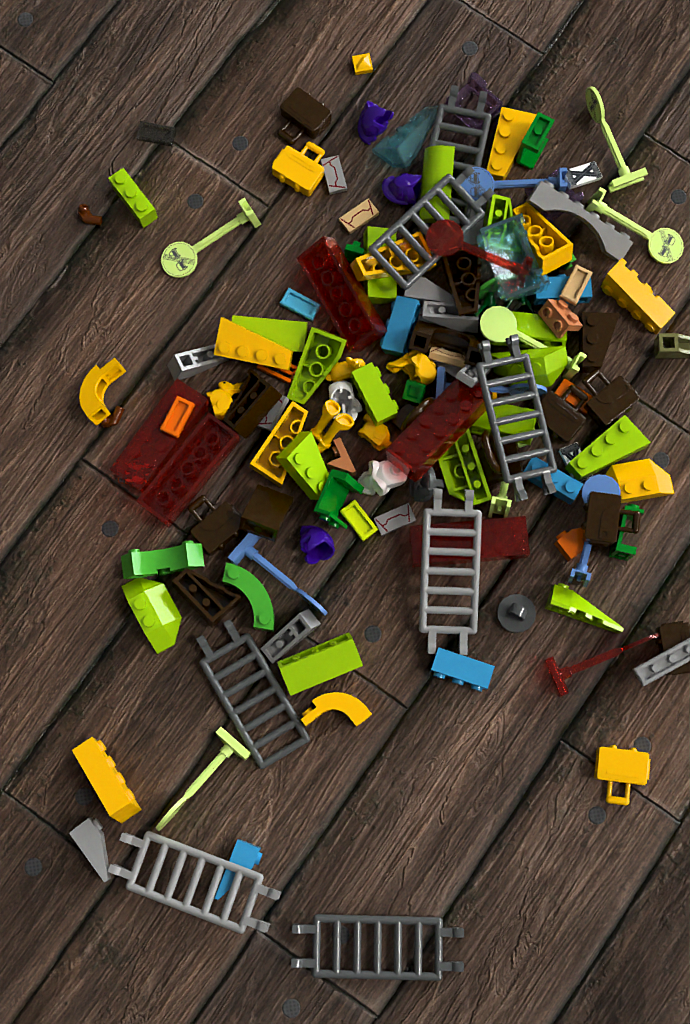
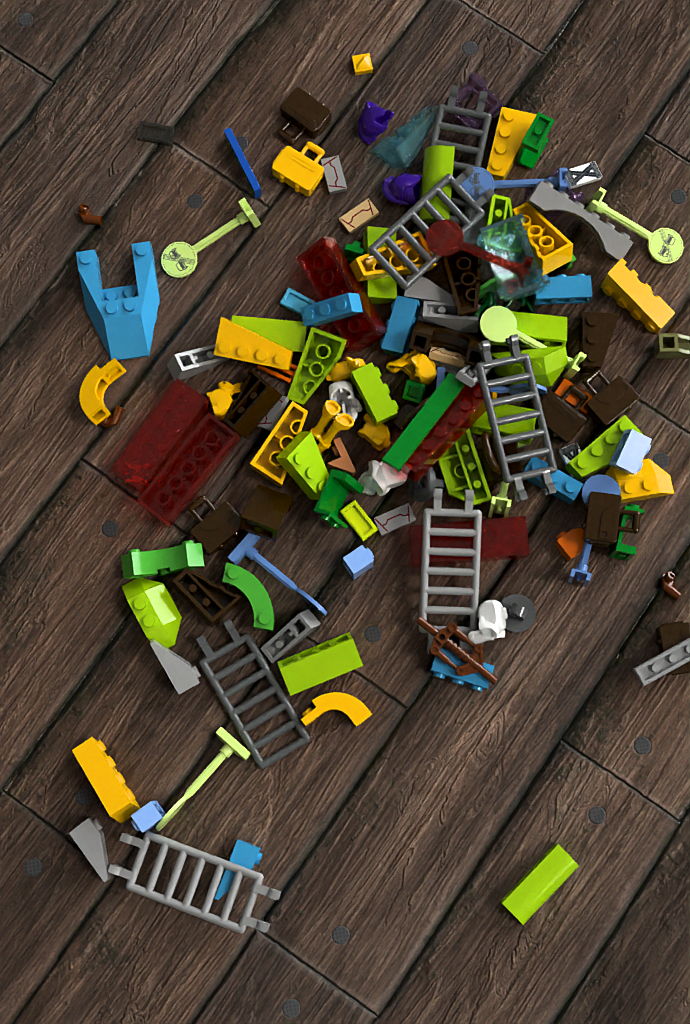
lime brick [108,168,158,228] -> none
orange tile [160,396,195,438] -> none
dark grey bar [291,914,464,981] -> none
dark purple helmet [300,525,335,564] -> none
nougat bracket [538,299,583,338] -> none
lime wedge [545,583,624,634] -> none
clear red piece [545,633,659,697] -> none
tan tile [559,264,593,306] -> none
yellowish green piece [585,86,648,193] -> none
yellow piece [594,745,651,806] -> none
none -> dark azure wedge [76,241,160,361]
none -> light blue brick [131,800,166,833]
none -> light grey slope [150,639,201,694]
none -> blue tile [224,127,262,199]
none -> dark azure brick [300,293,363,327]
none -> light blue brick [343,545,374,580]
none -> green tile [382,372,466,472]
none -> reddish brown bar [416,616,498,685]
none -> white head [468,600,508,647]
none -> lime brick [500,843,579,925]
none -> brick [609,429,652,474]
none -> reddish brown arm [661,571,682,601]

